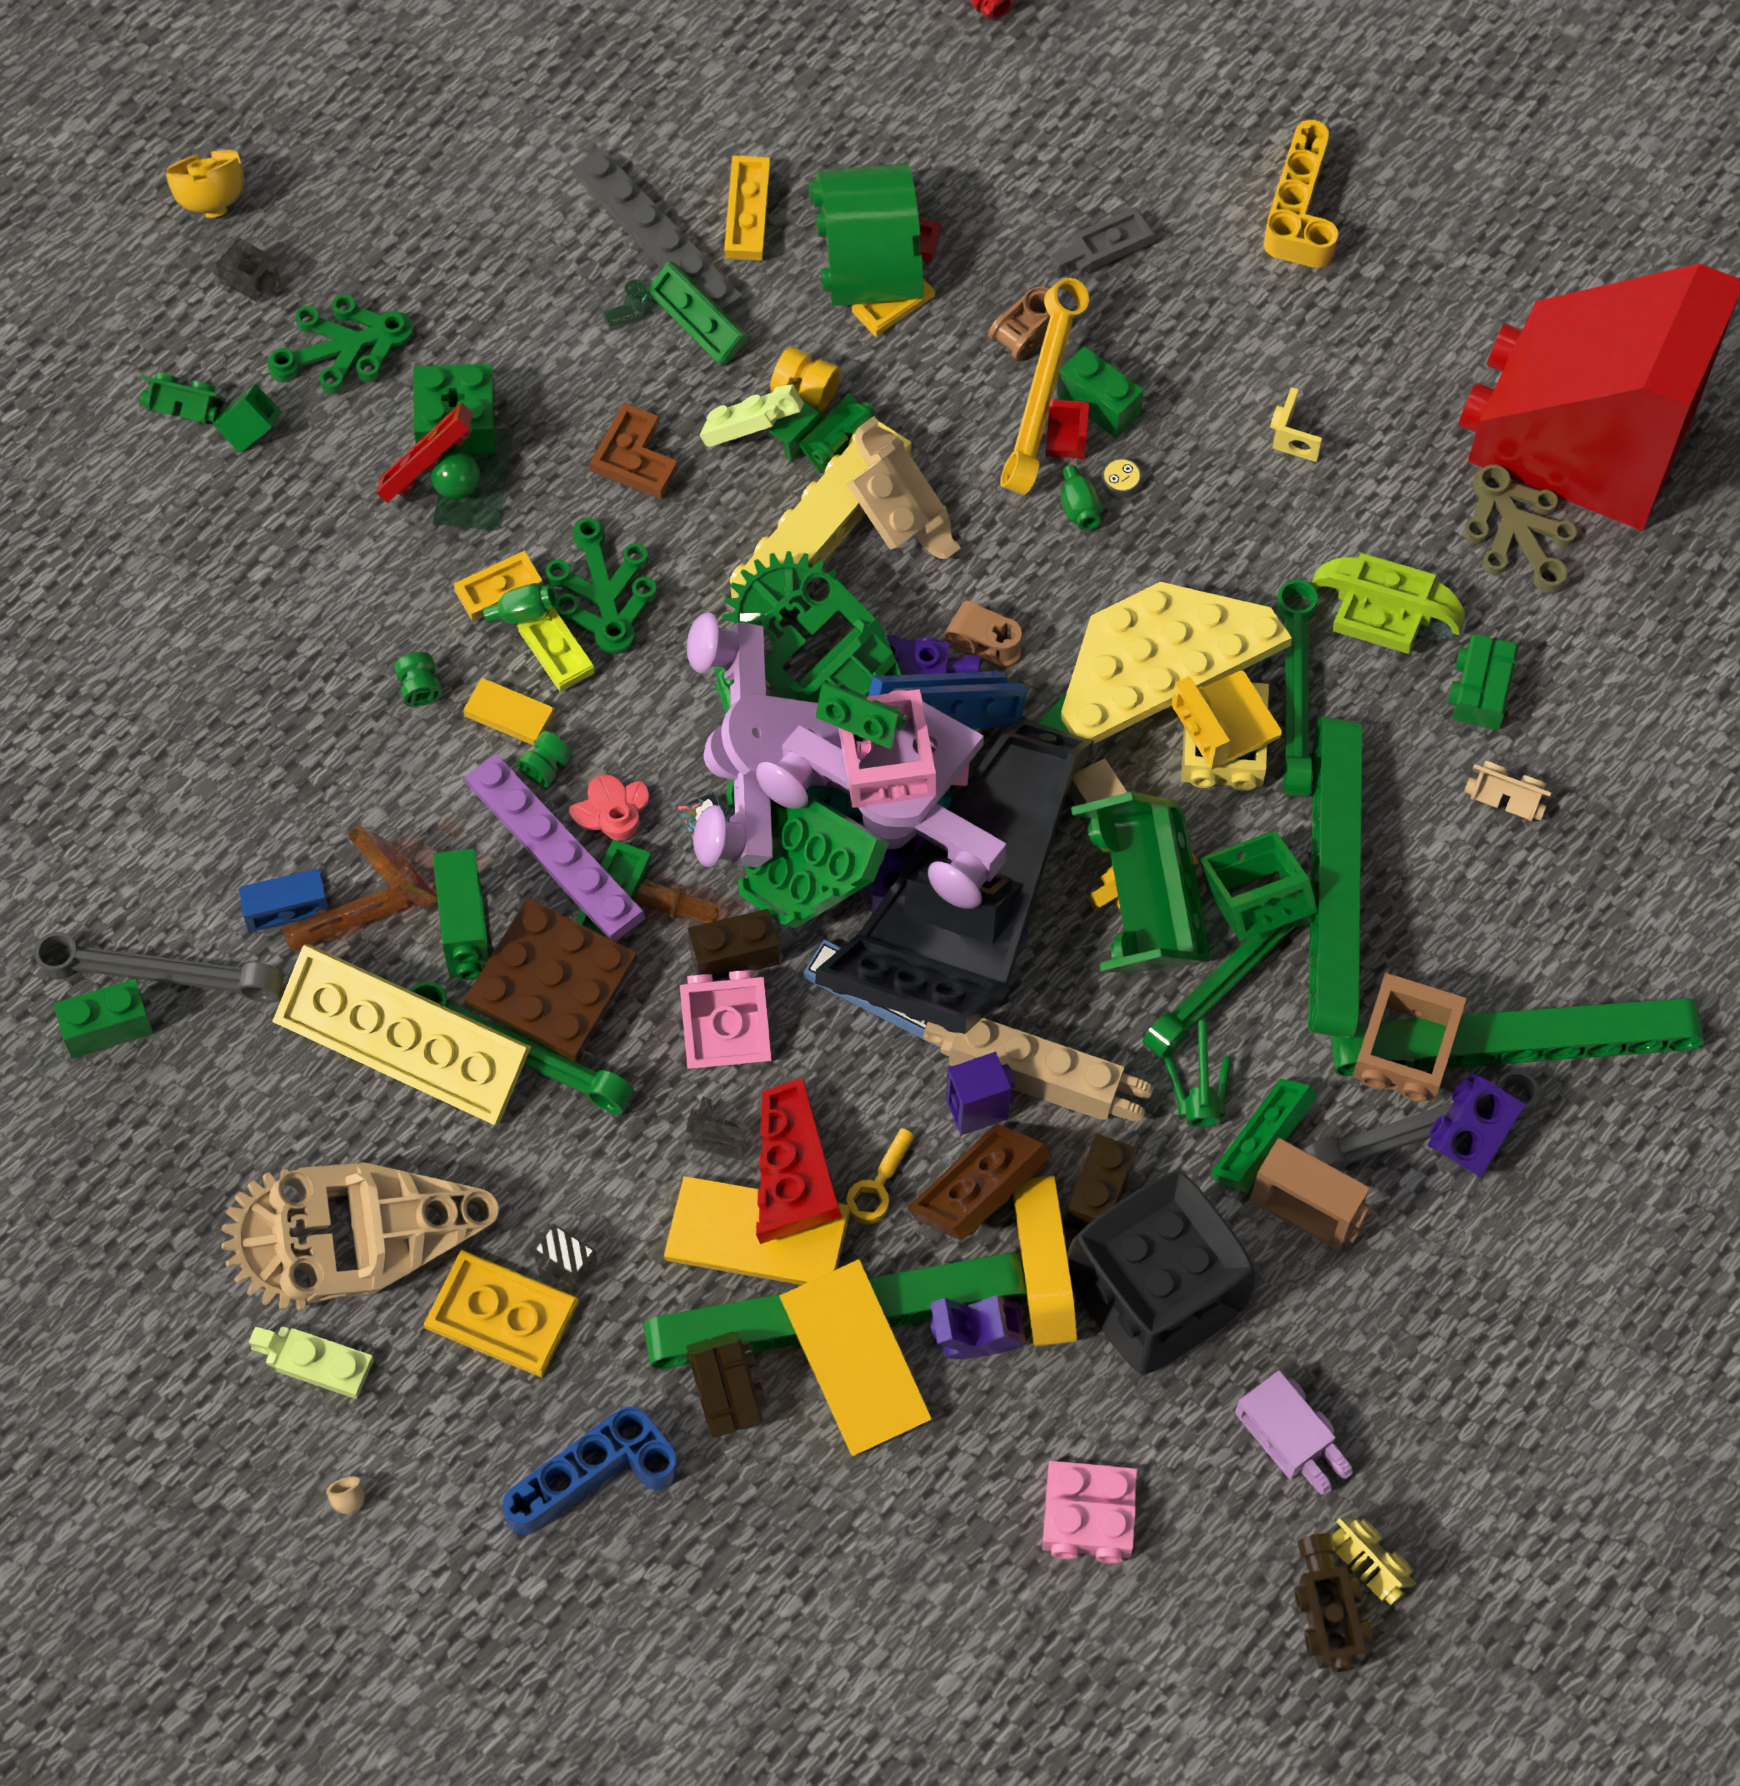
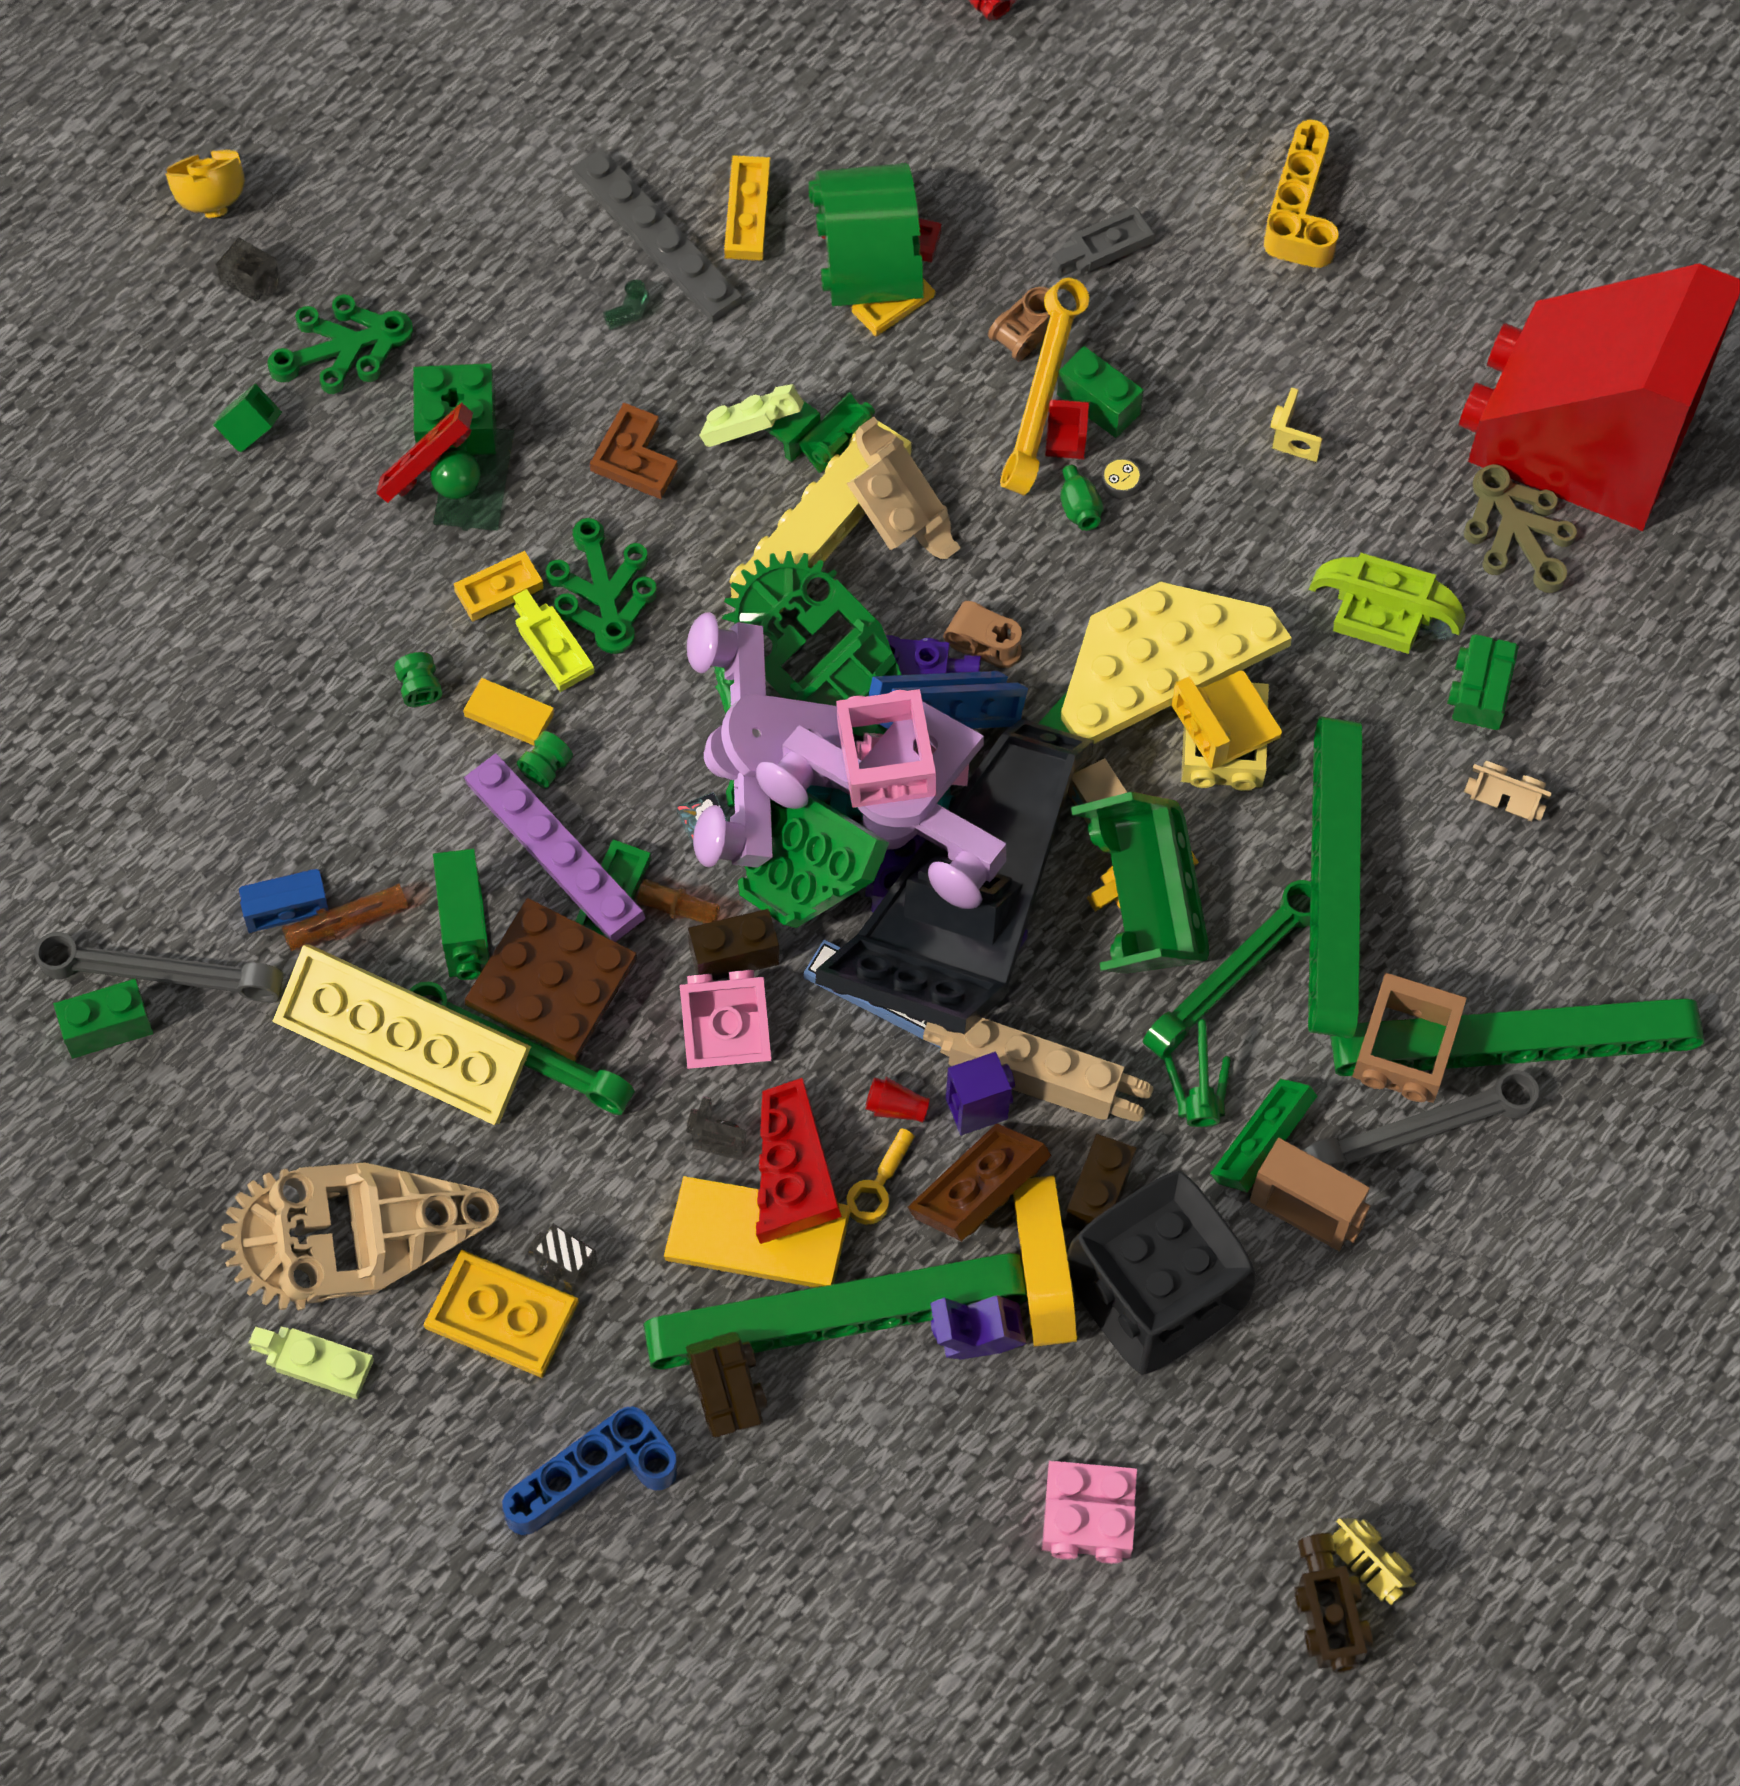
green hinge [140,372,226,425] -> none
tan hinge [326,1476,365,1515] -> none
clear orange tile [348,825,438,908] -> none
green plant [483,583,557,625] -> none
coral plate [569,774,649,841] -> none
green tile [646,261,749,366] -> none
yellow wheel [770,346,841,414] -> none
yellow tile [779,1259,932,1456] -> none
green hinge [815,682,907,749] -> none
green window [1199,830,1317,941] -> none
lavender hinge [1235,1371,1353,1495] -> none
green piece [1275,580,1318,798] -> none
dark purple brick [1427,1073,1525,1177] -> none
none -> red cone [865,1076,930,1123]

